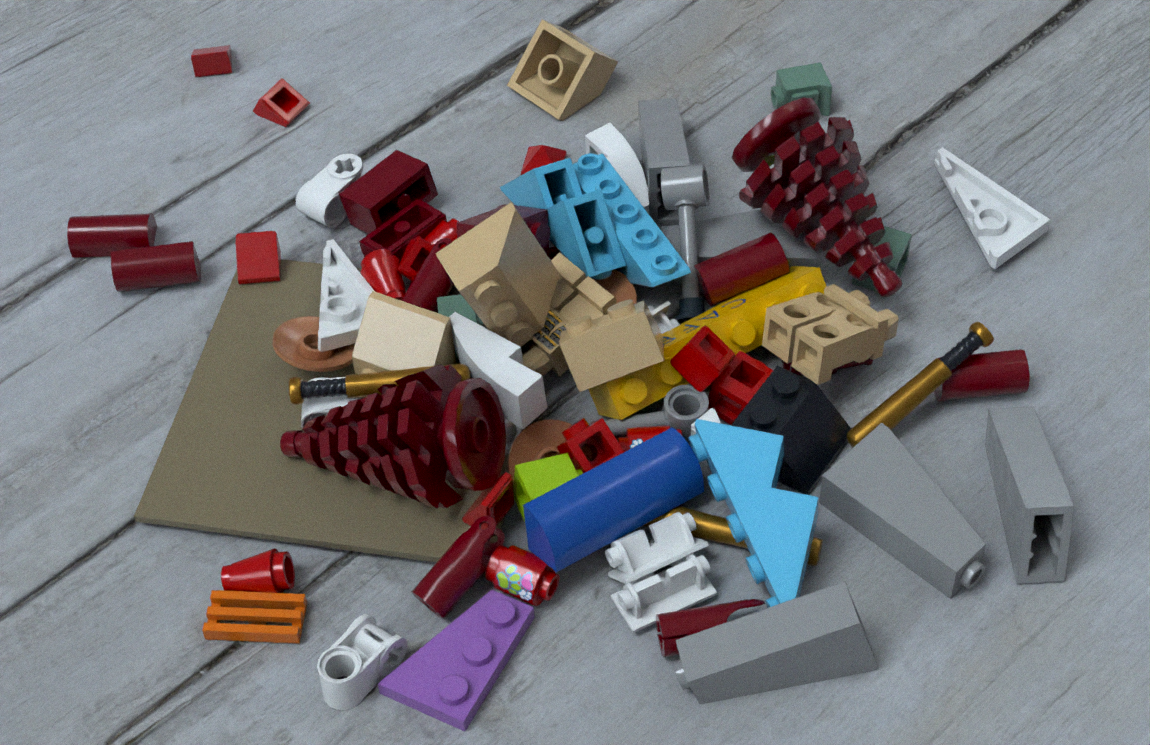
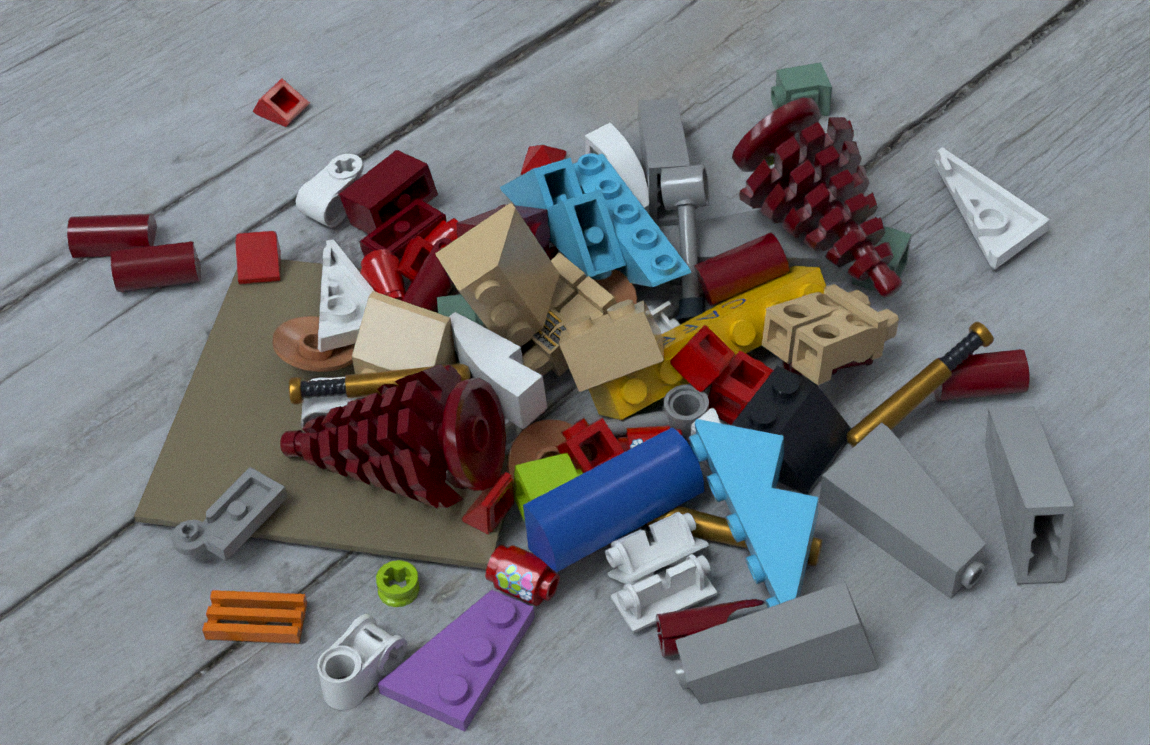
red slope [191,45,232,77] -> none
red cone [221,548,295,593] -> none
dark red piece [411,516,505,620] -> none
tan slope [507,19,618,121] -> none
none -> light grey hinge [171,467,288,561]
none -> lime bush [376,560,420,608]

